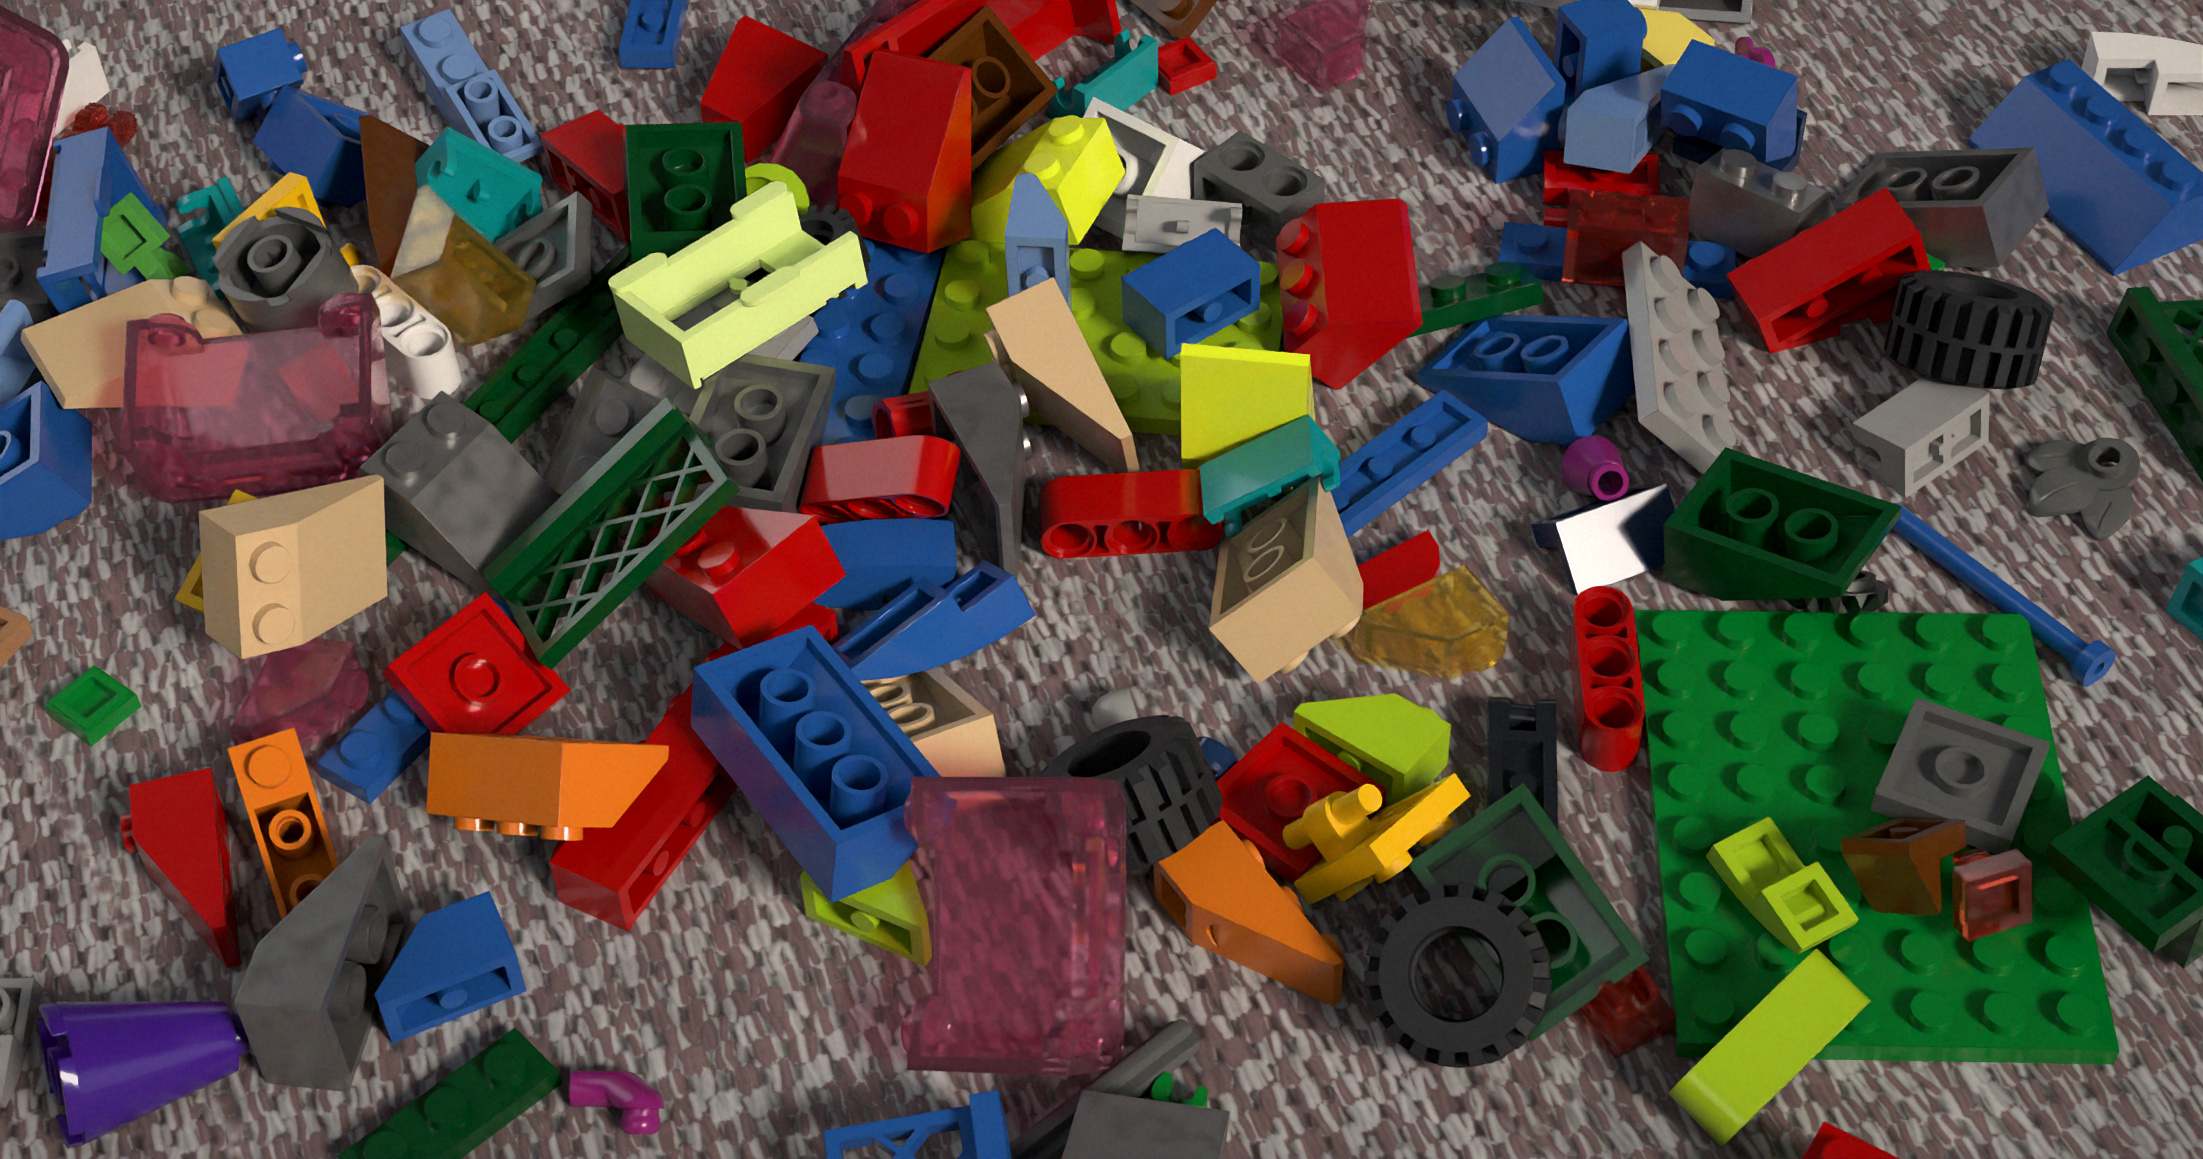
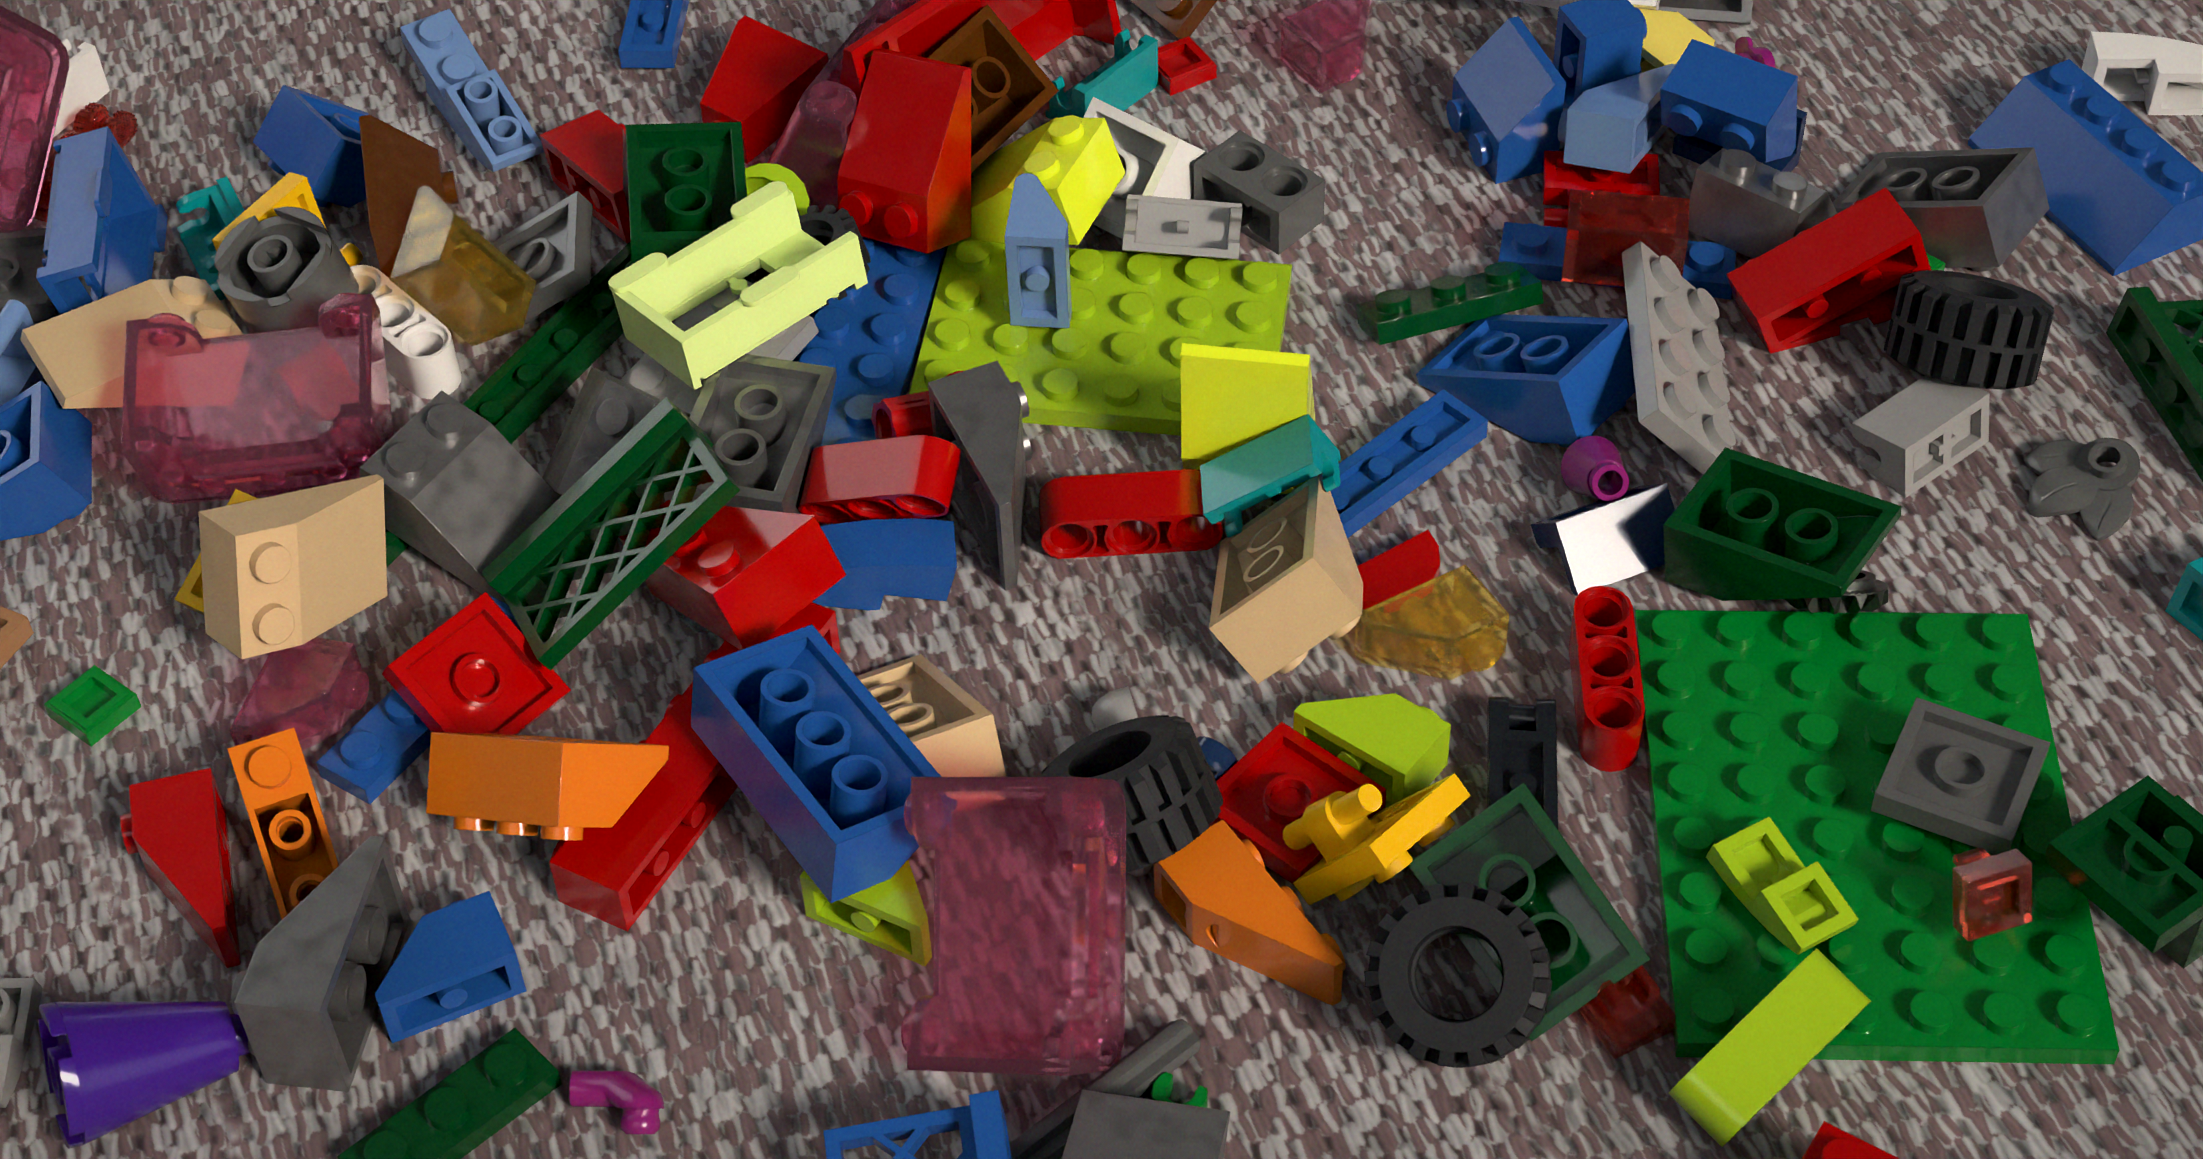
bright green plate [100,192,191,281] -> none
blue brick [213,27,307,124] -> none
teal hinge [414,126,543,241] -> none
blue slope [831,560,1036,681] -> none
tan slope [983,277,1140,473] -> none
blue brick [1121,227,1260,360] -> none
red slope [1275,198,1423,390] -> none
reddish brown slope [1841,817,1966,916] -> none
blue bar [1892,503,2116,687] -> none

